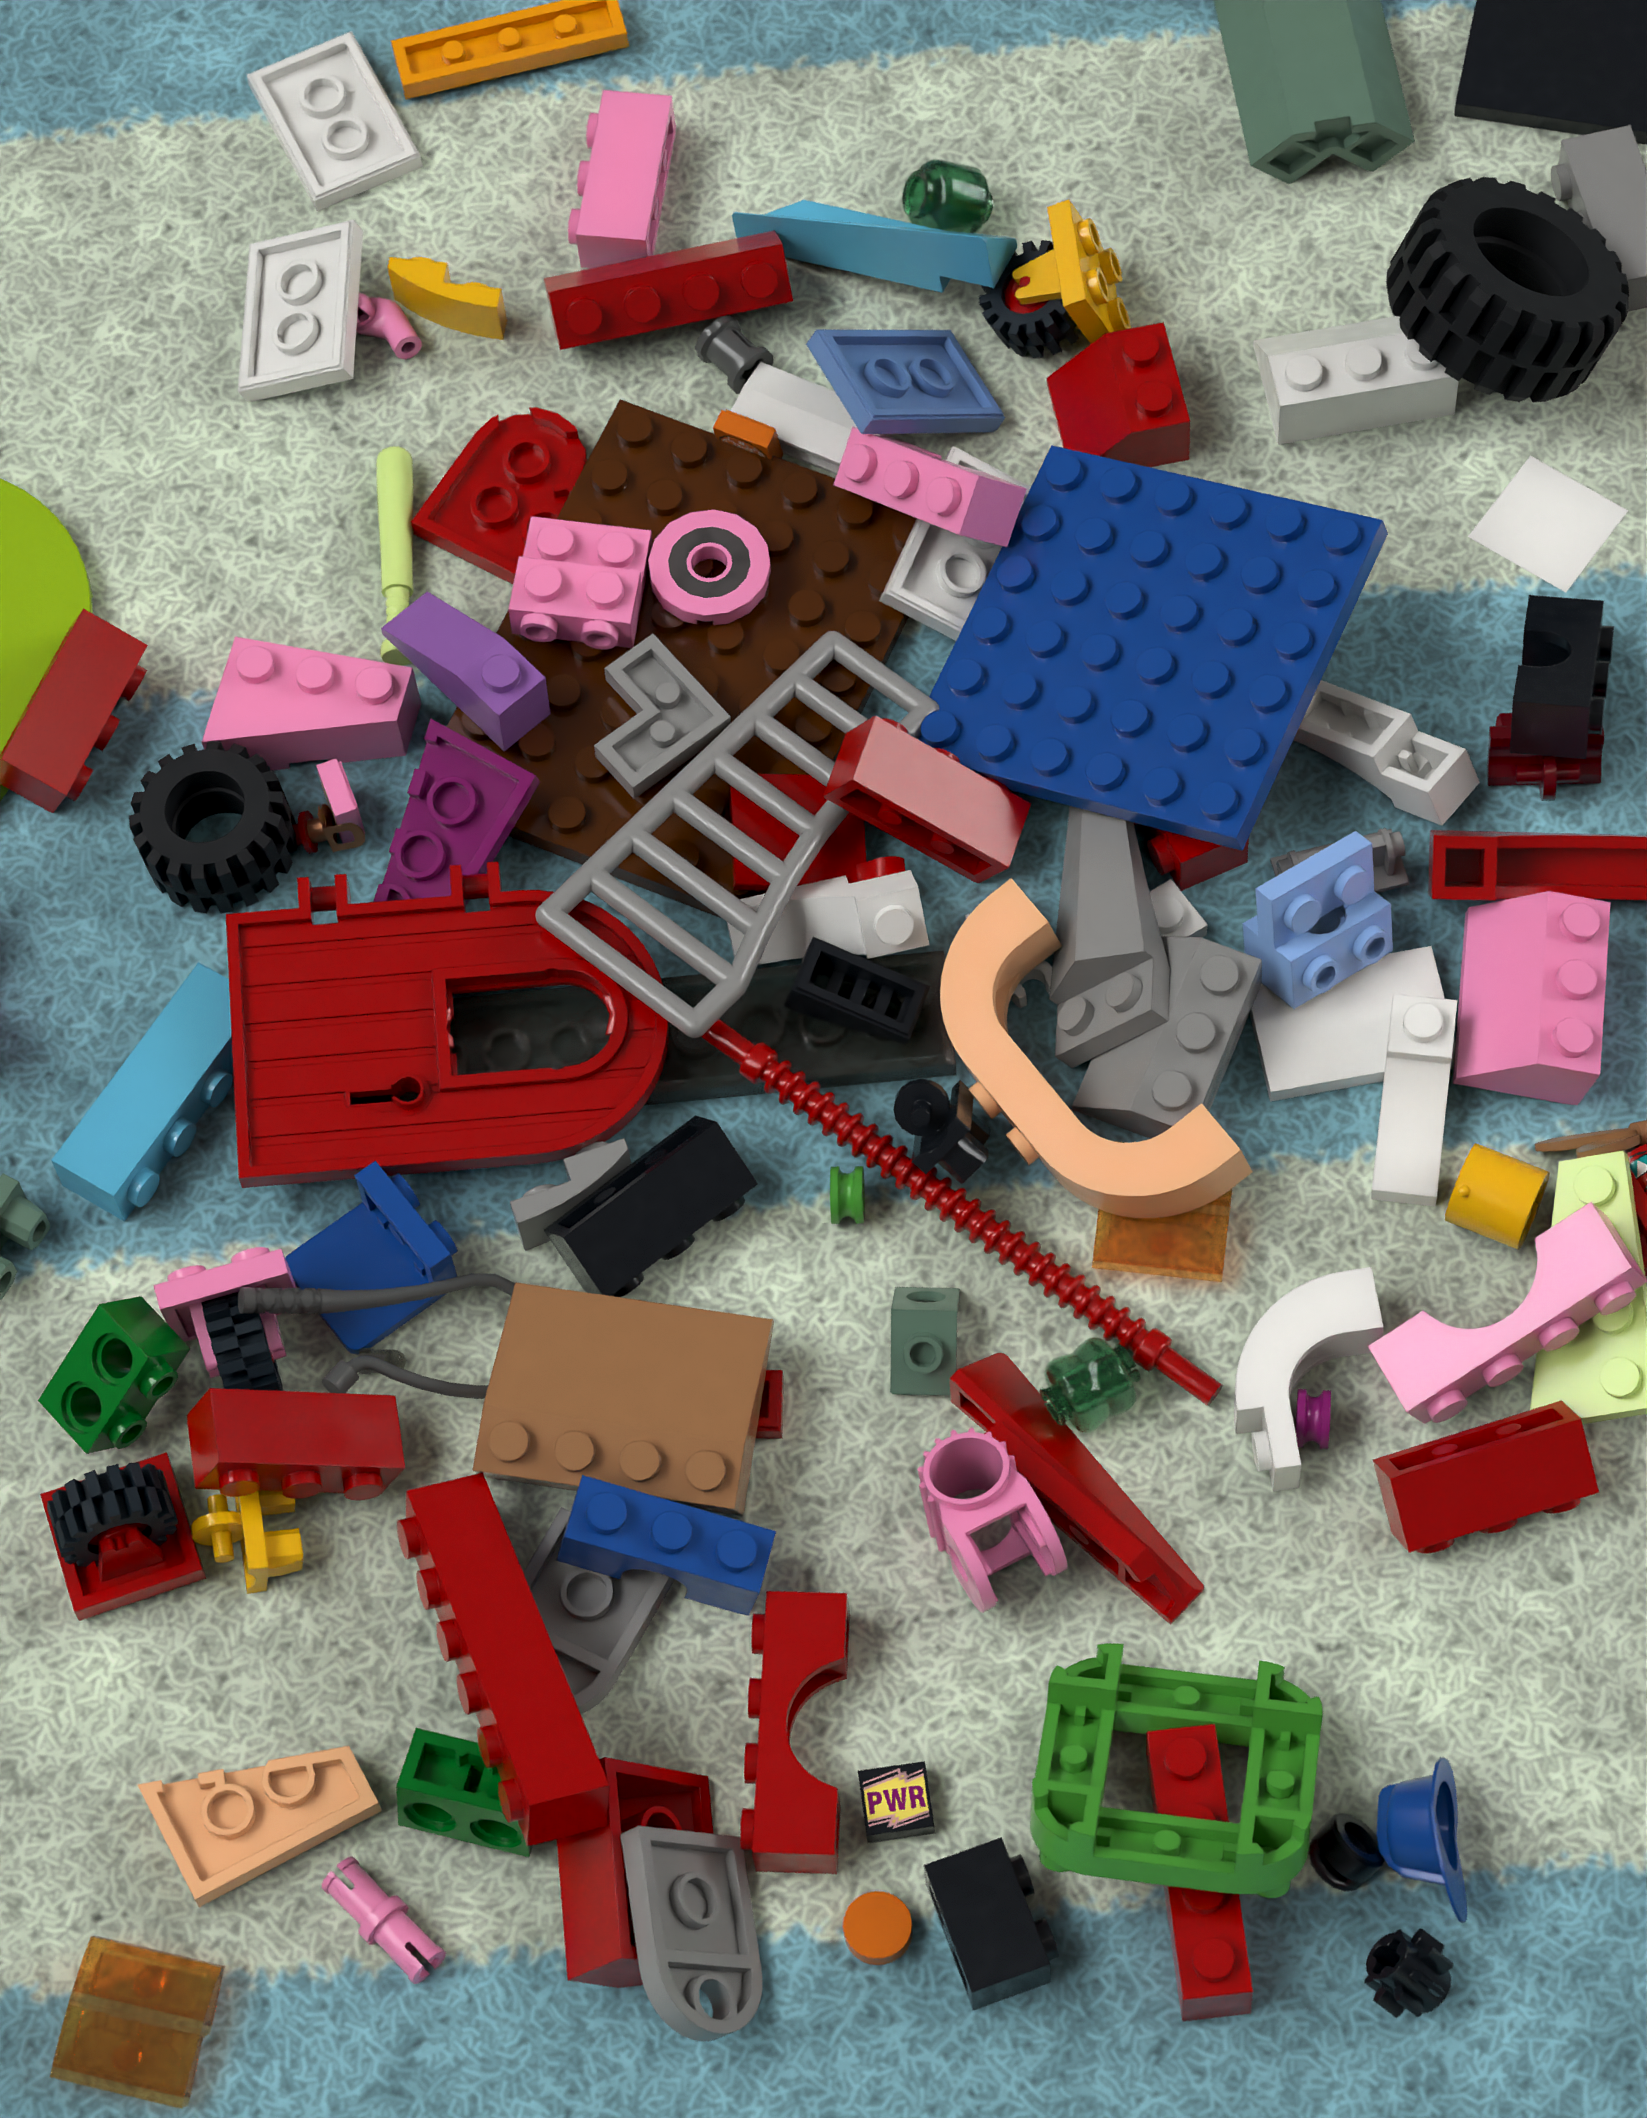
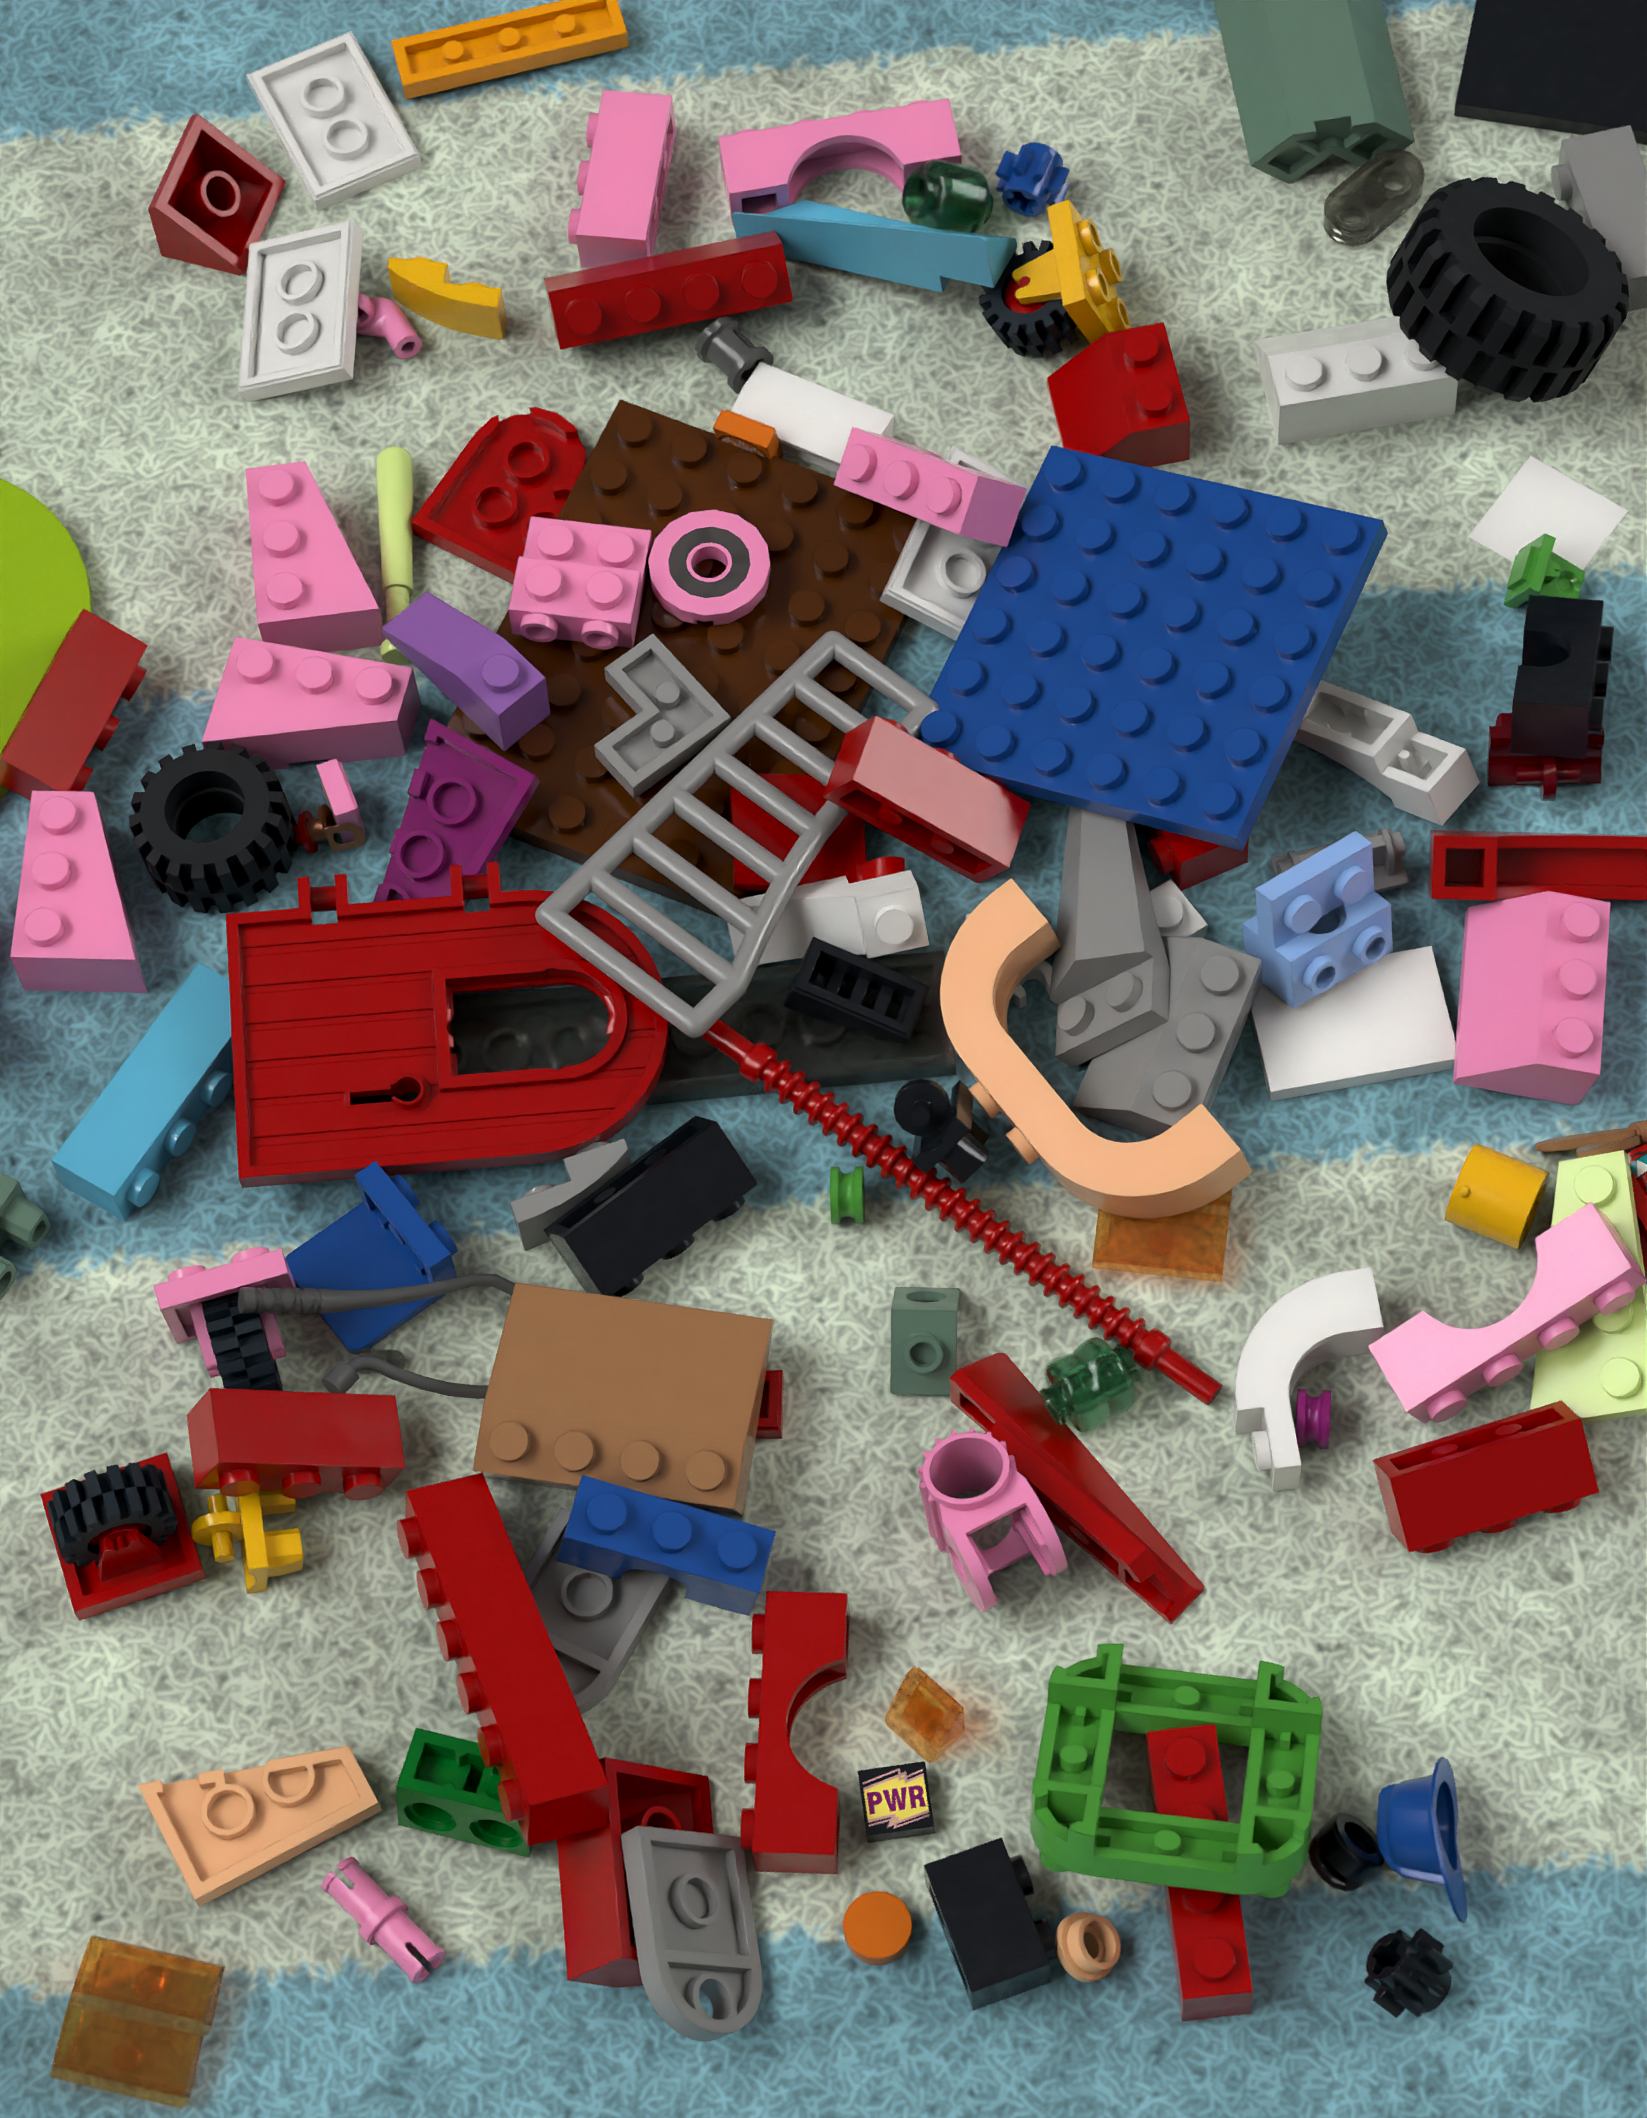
green brick [38,1296,190,1454] -> none
medium blue tile [806,330,1005,434] -> none
white slope [1371,993,1458,1207] -> none
none -> bright pink wedge [10,791,148,993]
none -> red slope [148,113,286,276]
none -> bright pink wedge [245,461,386,652]
none -> bright pink arch [718,98,963,227]
none -> clear orange slope [885,1666,965,1763]
none -> blue gear [995,142,1070,217]
none -> light nougat plate [1055,1912,1121,1983]
none -> clear smoke plate [1323,149,1424,246]
none -> bright green brick [1503,533,1585,608]

